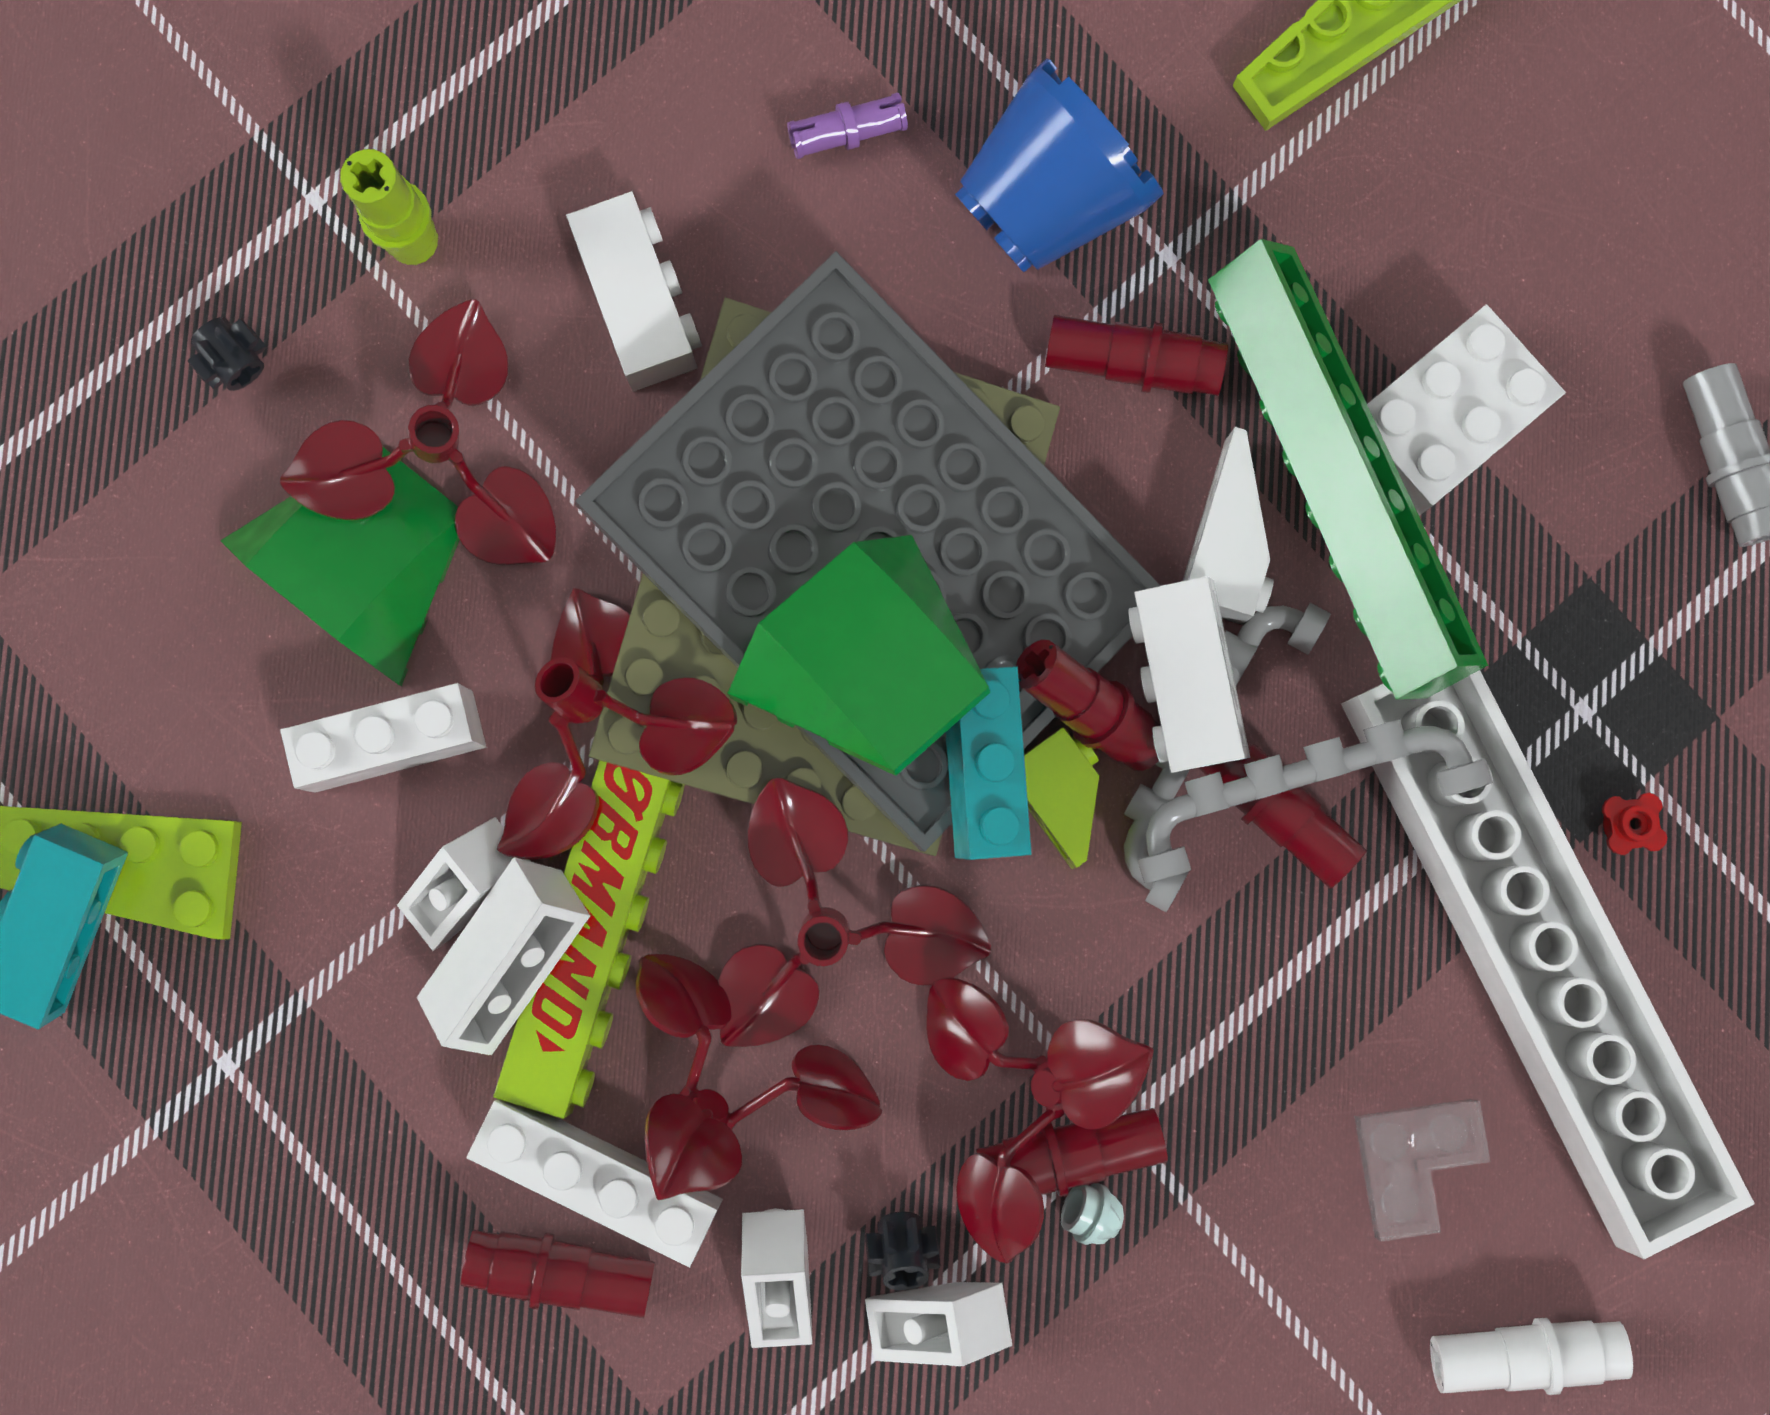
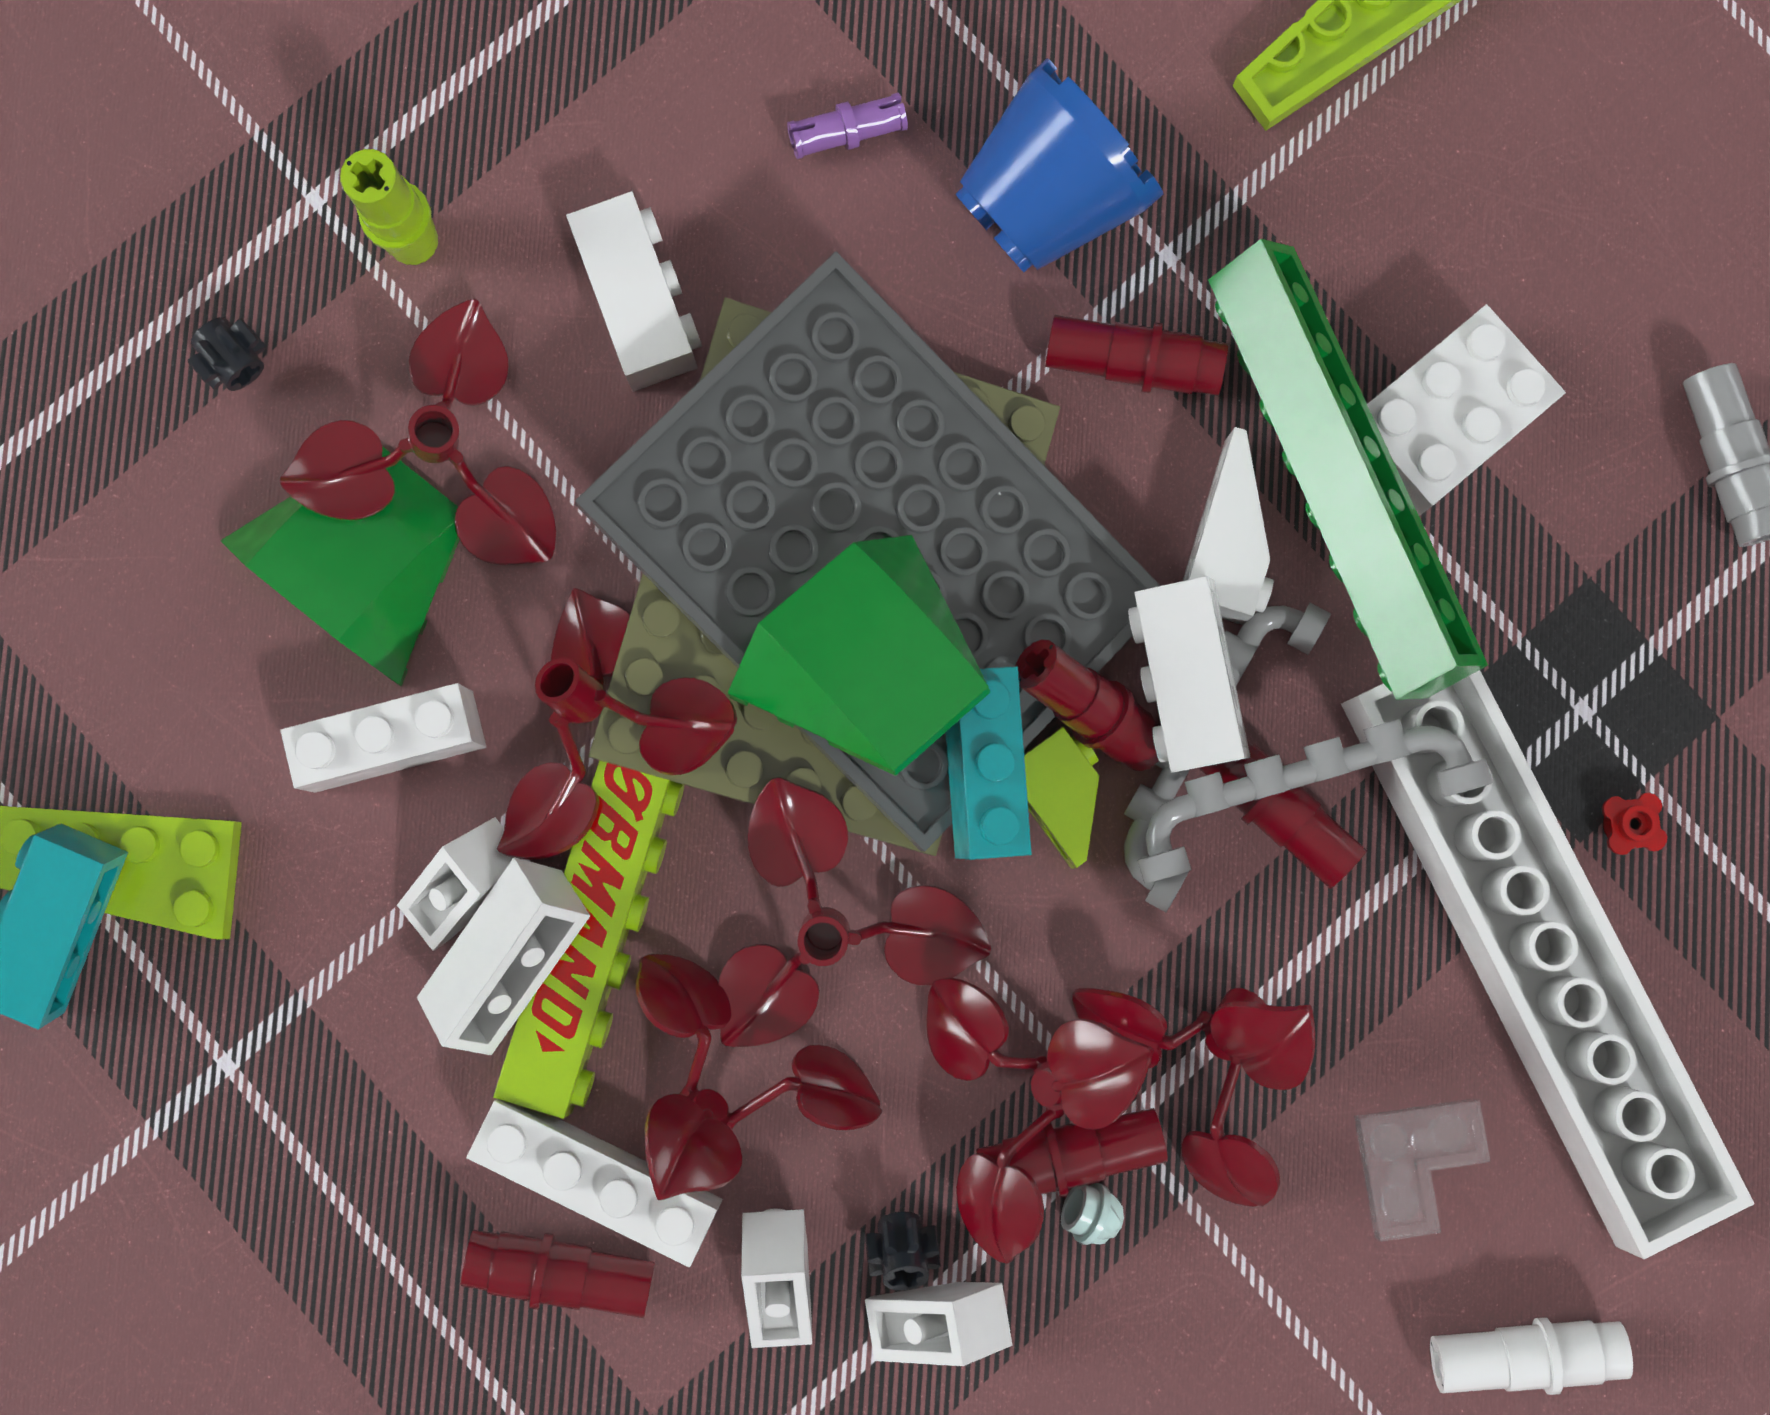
none -> dark red plant [1072,988,1315,1207]

